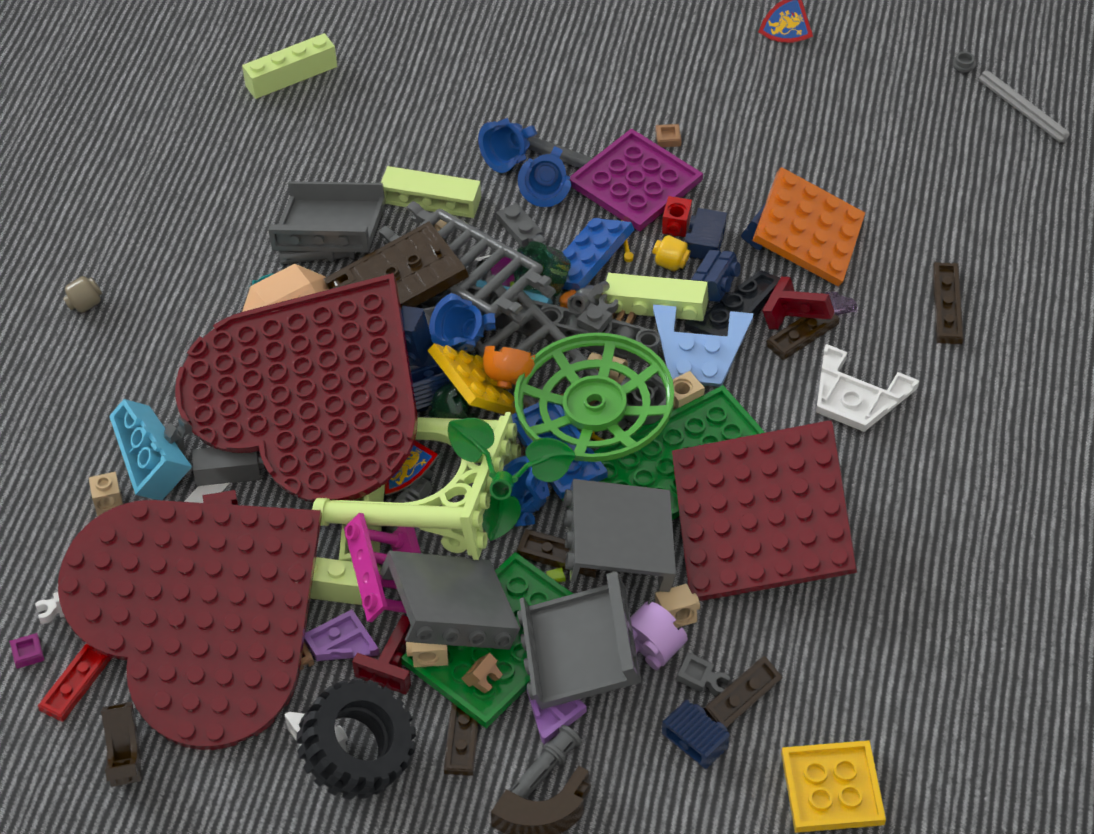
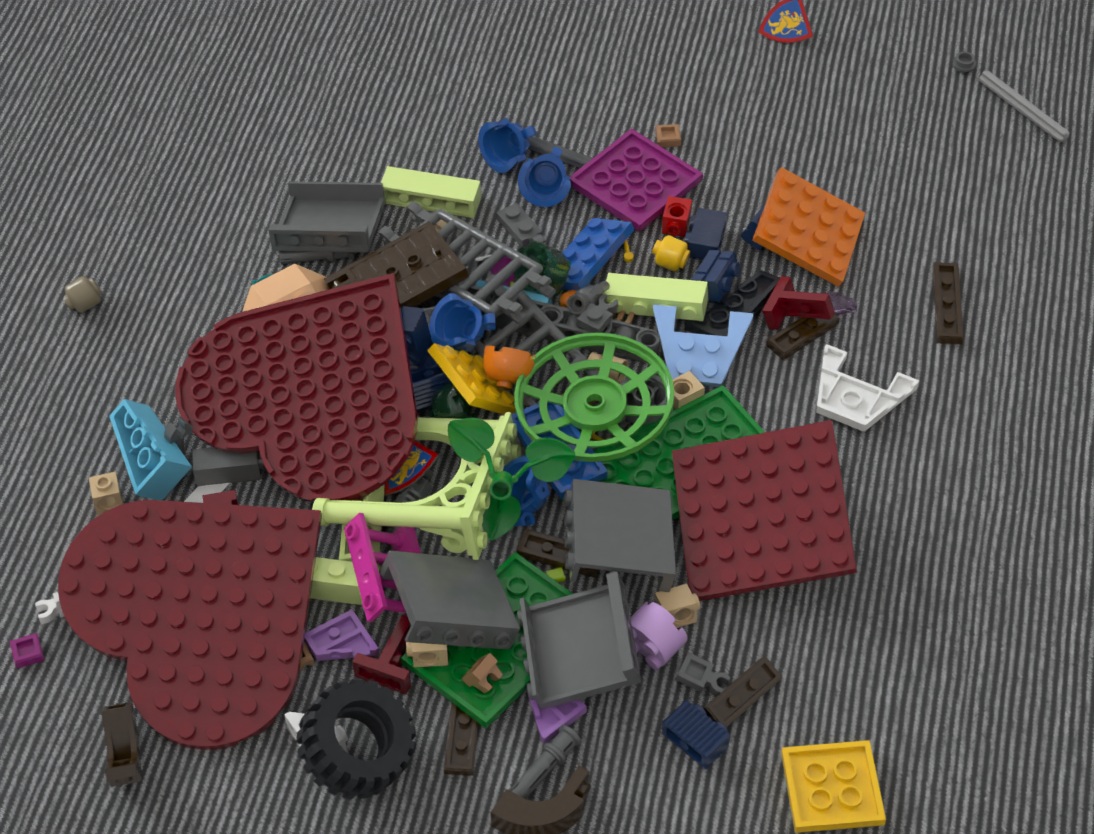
red tile [38,644,112,722] -> none
yellowish green brick [242,33,337,99] -> none

